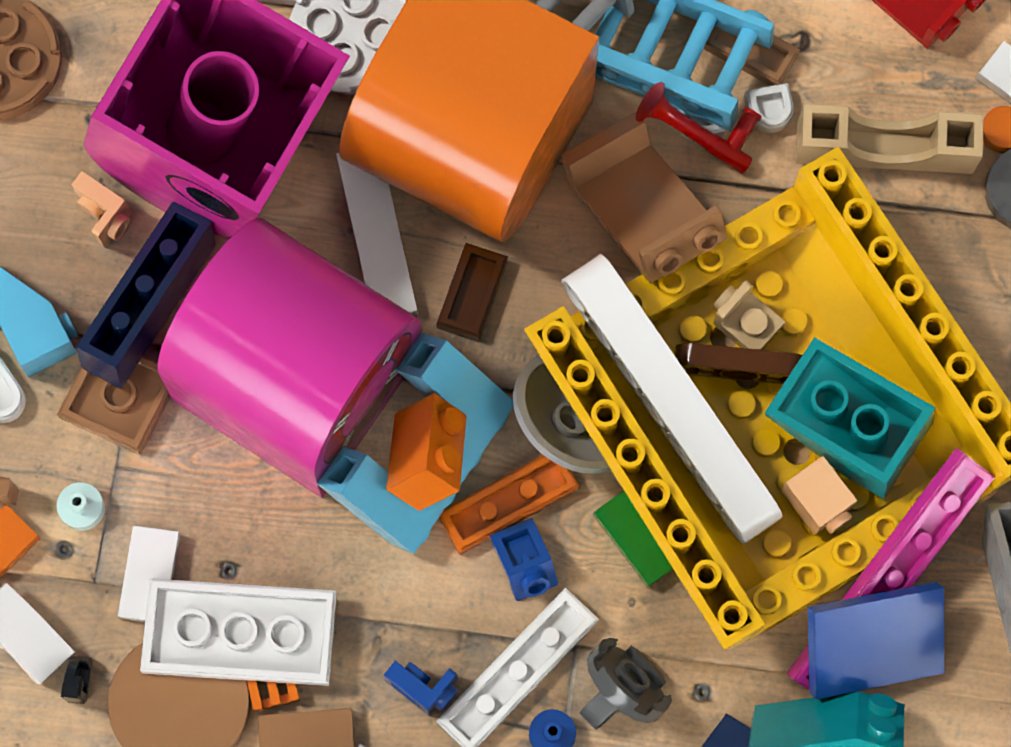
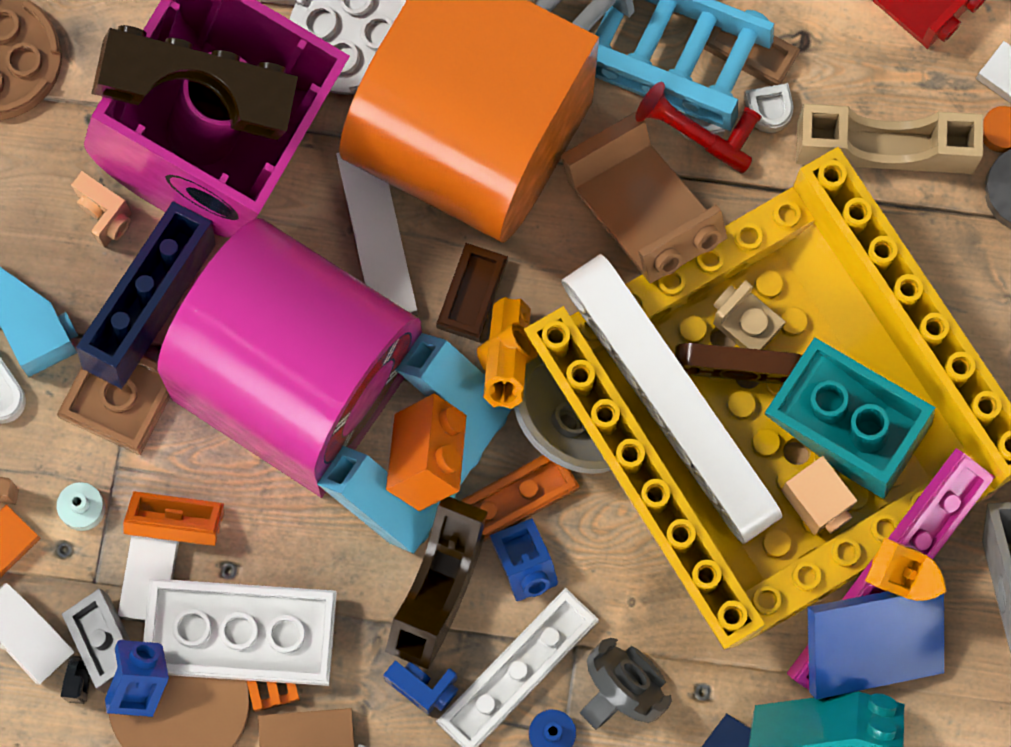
green tile [593,491,674,588] -> none
none -> plate [62,588,130,693]
none -> dark brown arch [91,25,298,141]
none -> blue bracket [105,640,169,717]
none -> orange tile [123,491,224,546]
none -> dark brown arch [385,496,488,669]
none -> light orange piece [477,297,538,409]
none -> light orange plate [865,538,947,601]

